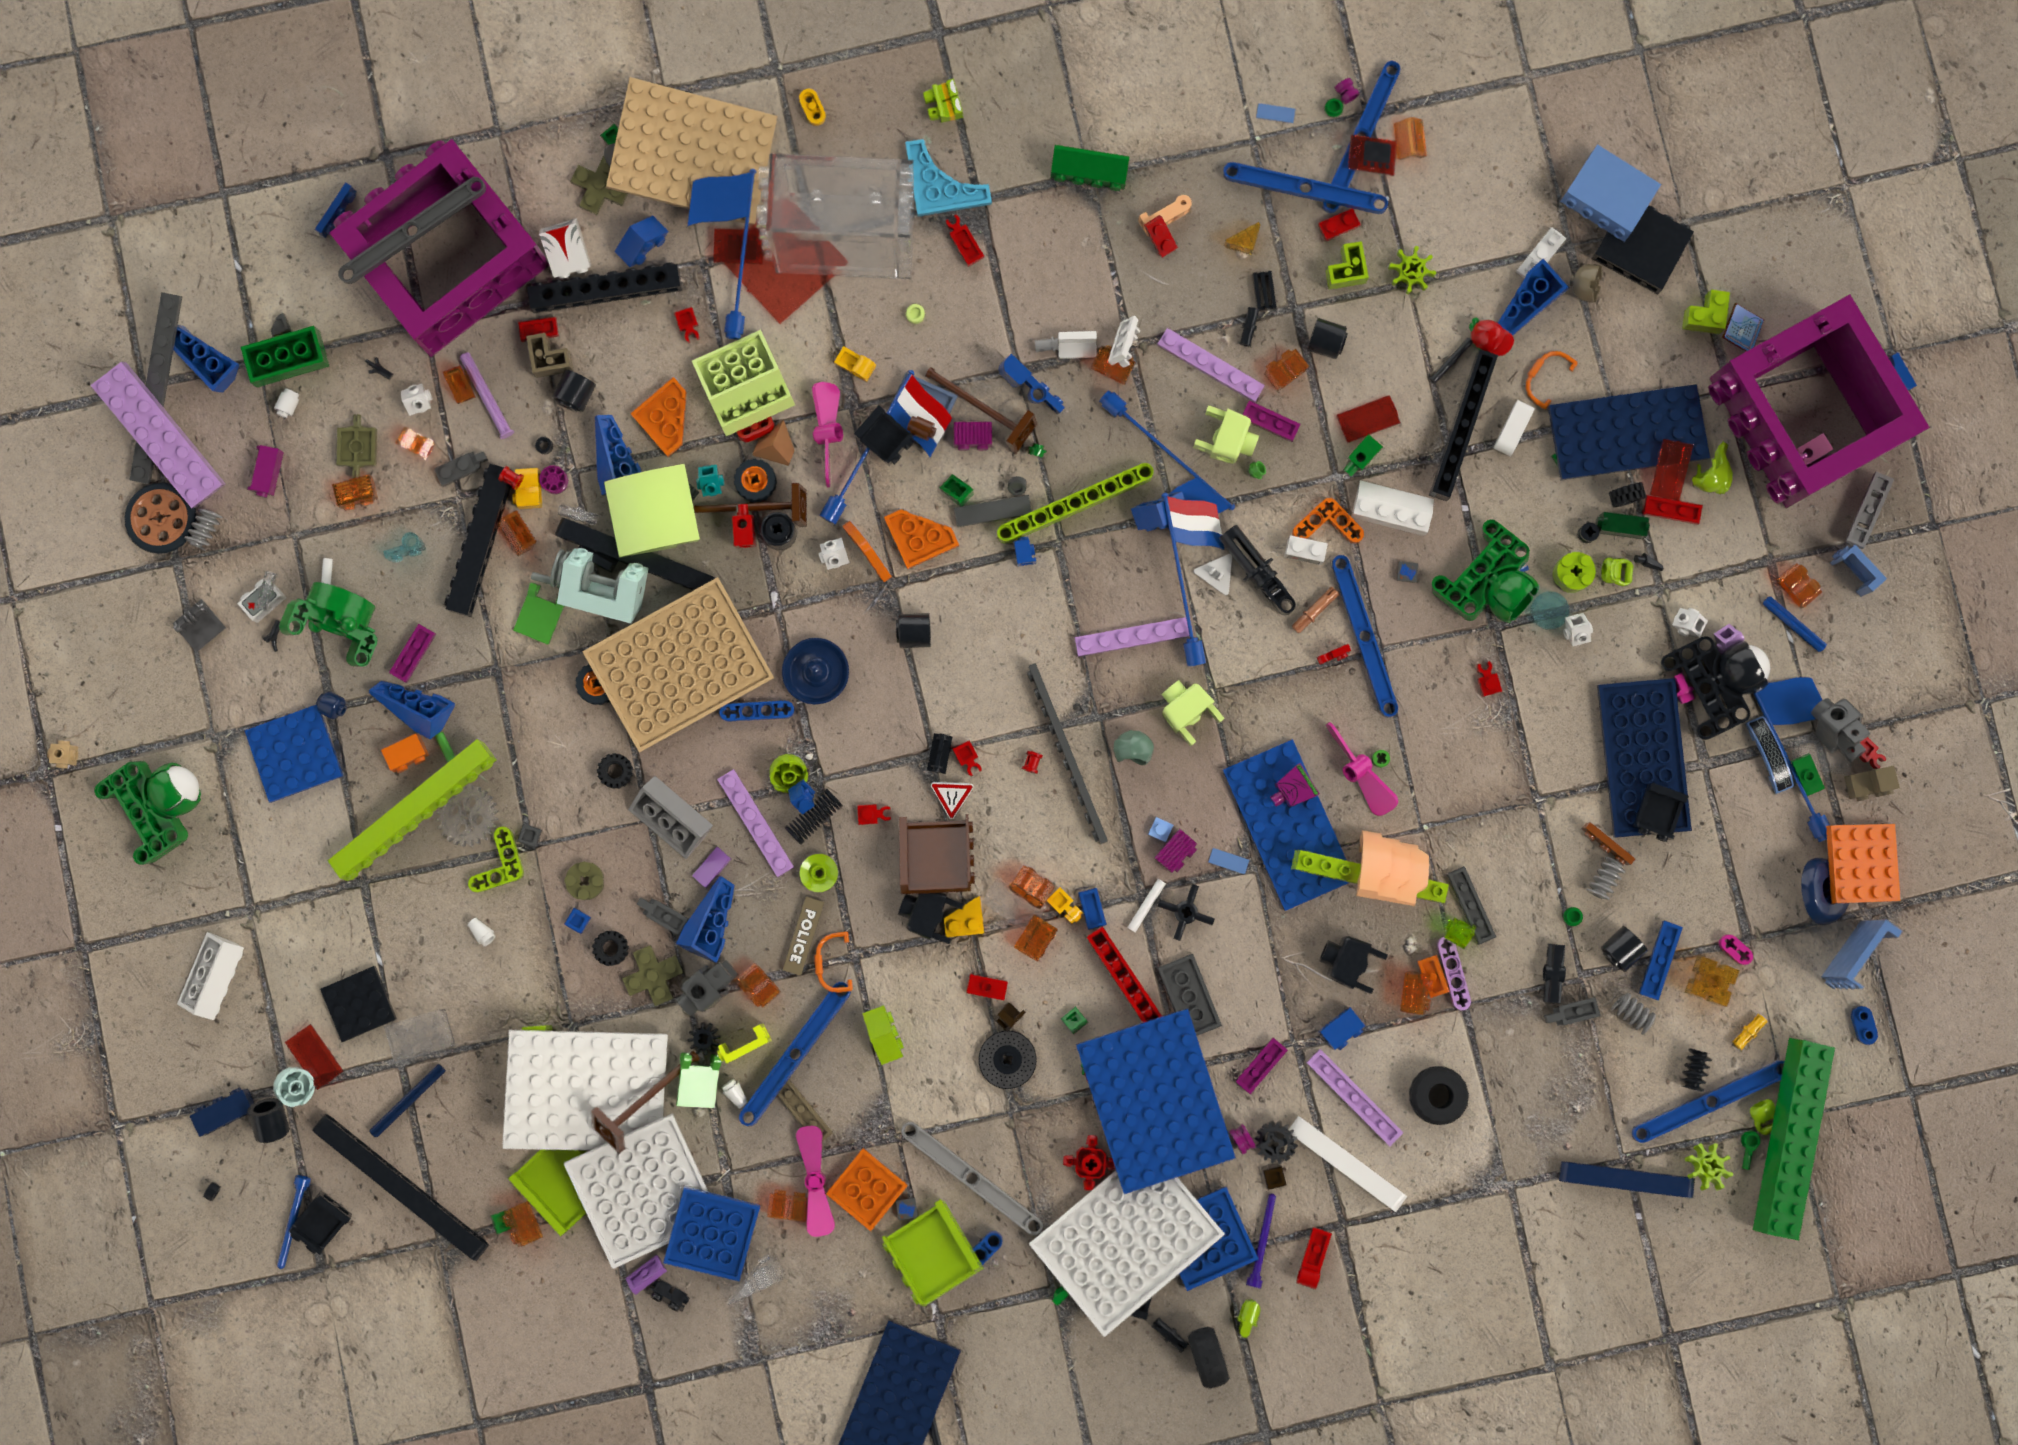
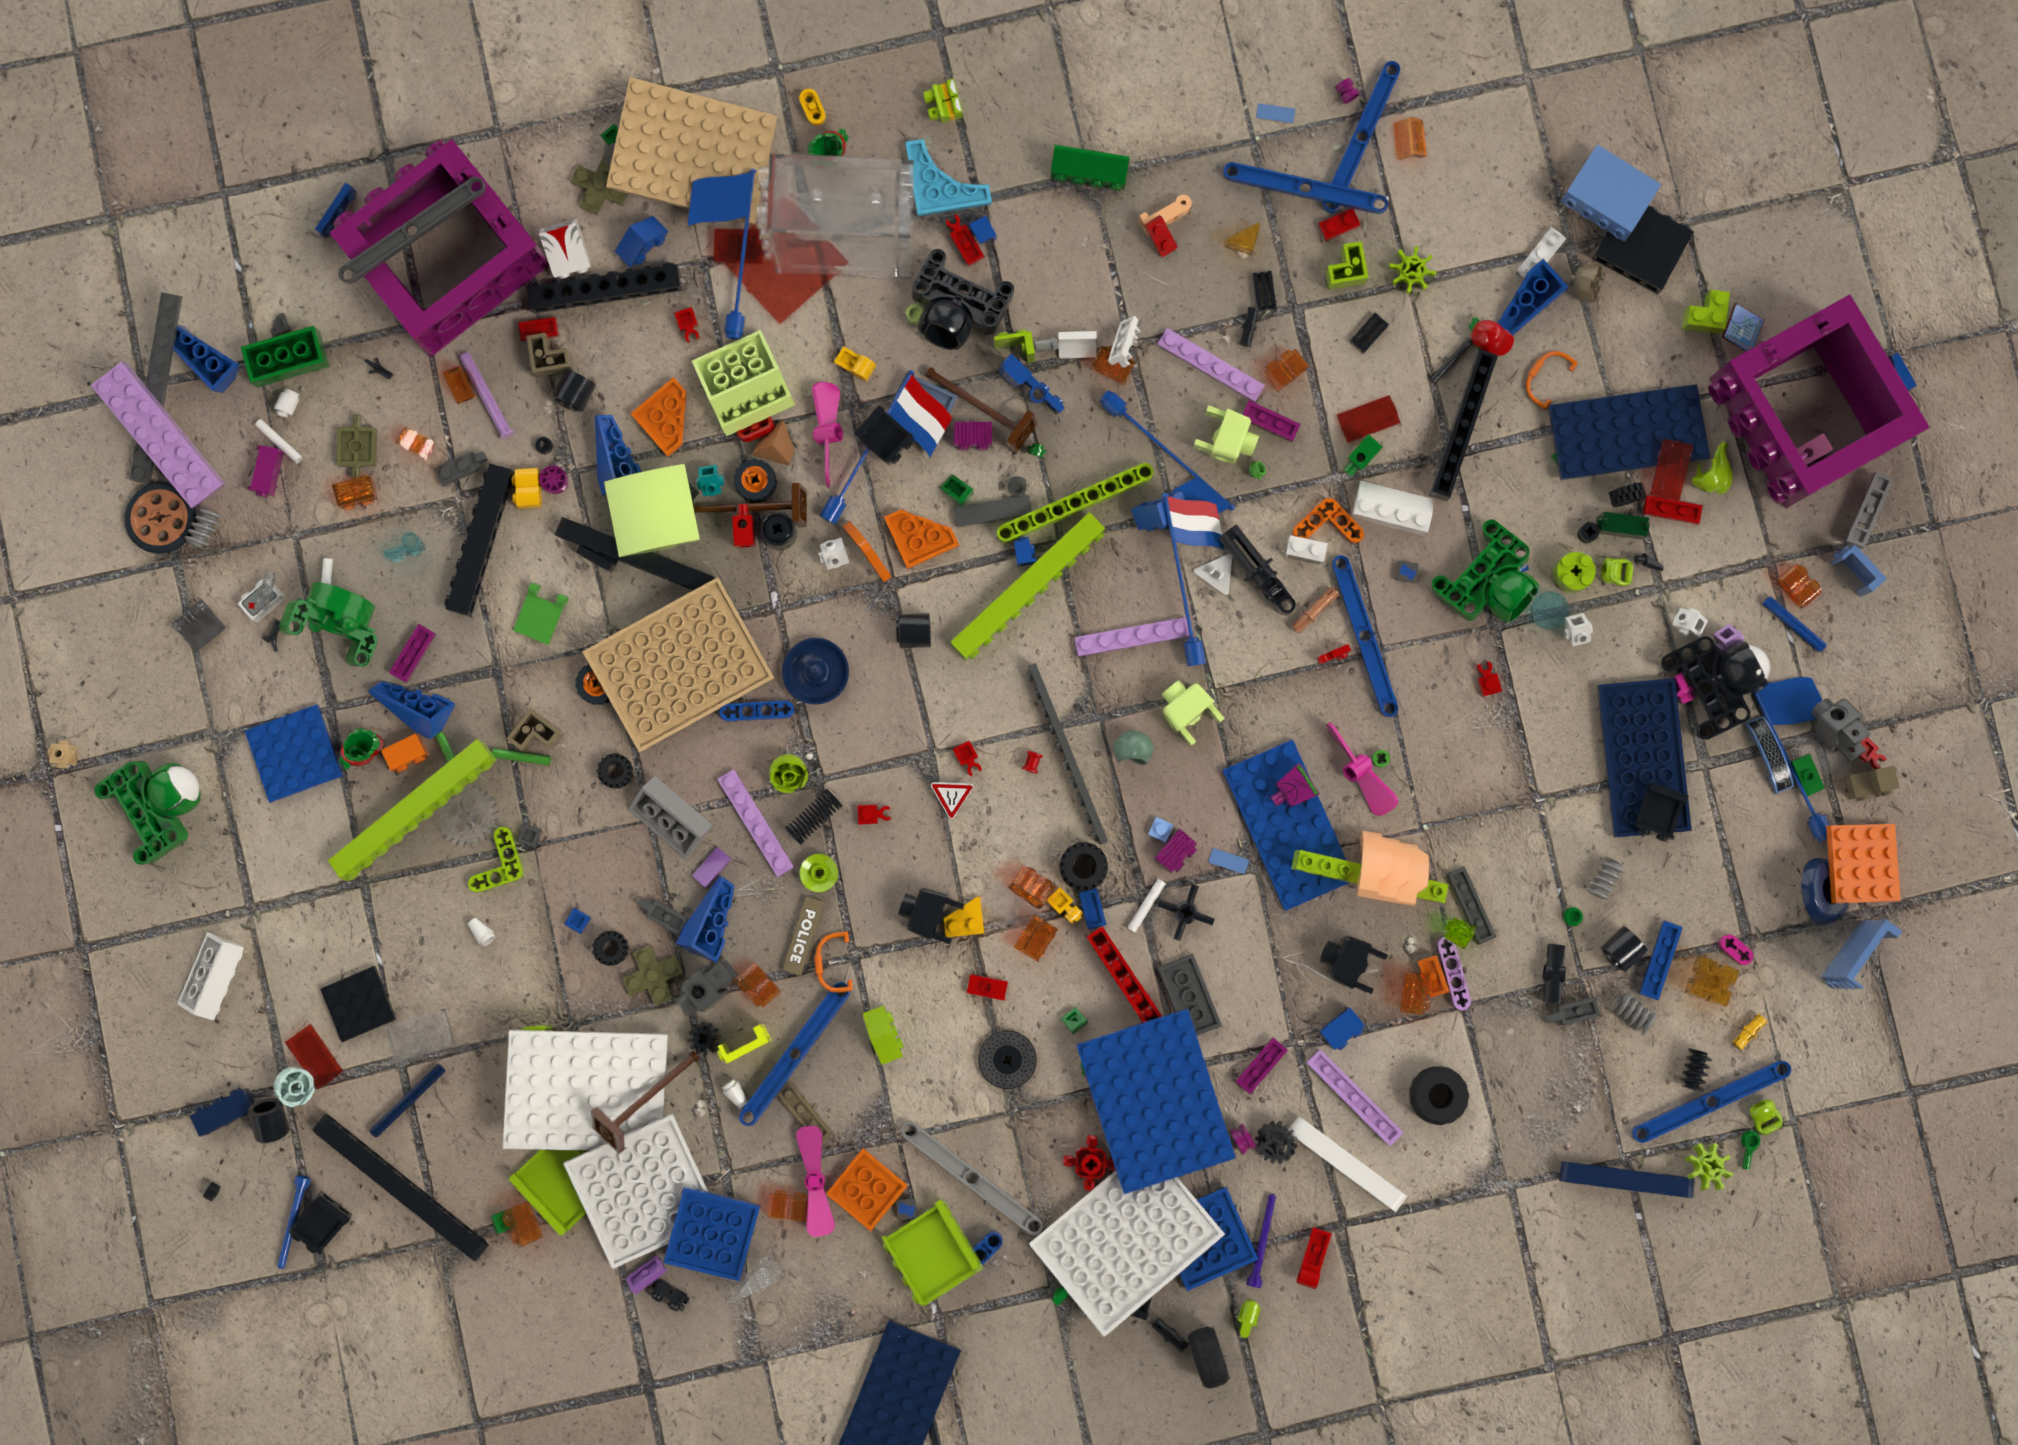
dark blue head [316,691,347,719] -> none
white brick [401,384,432,416] -> none
red bush [498,466,524,490] -> none
clear orange brick [498,511,537,556] -> none
light aqua piece [531,548,648,623] -> none
clear pin [558,504,598,525] -> none
olive plate [564,862,604,900] -> none
flag [676,1053,722,1108] -> none
blue brick [788,779,815,815] -> none
reddish brown panel [899,814,975,894] -> none
reddish brown brick [907,416,937,441] -> none
black hinge [927,733,953,774] -> none
dark brown panel [993,1003,1026,1032] -> none
dark brown tile [1263,1166,1287,1190] -> none
black piece [1307,318,1348,359] -> none
green plate [1324,98,1343,118] -> none
clear red container [1348,135,1397,176] -> none
white beam [1493,400,1535,457] -> none
dark orange plate [1582,822,1635,866] -> none
green brick [1752,1038,1835,1241] -> none
blue plate [1851,1006,1878,1045] -> none
none -> white piece [255,419,303,464]
none -> green hair [339,728,385,770]
none -> bright green piece [492,748,551,766]
none -> dark tan brick [506,708,564,752]
none -> green hair [807,128,849,169]
none -> black beam [912,249,1014,350]
none -> lime brick [950,512,1105,661]
none -> blue panel [969,216,997,244]
none -> lime bracket [994,329,1035,363]
none -> black tyre [1059,842,1108,891]
none -> black tile [1350,313,1389,354]

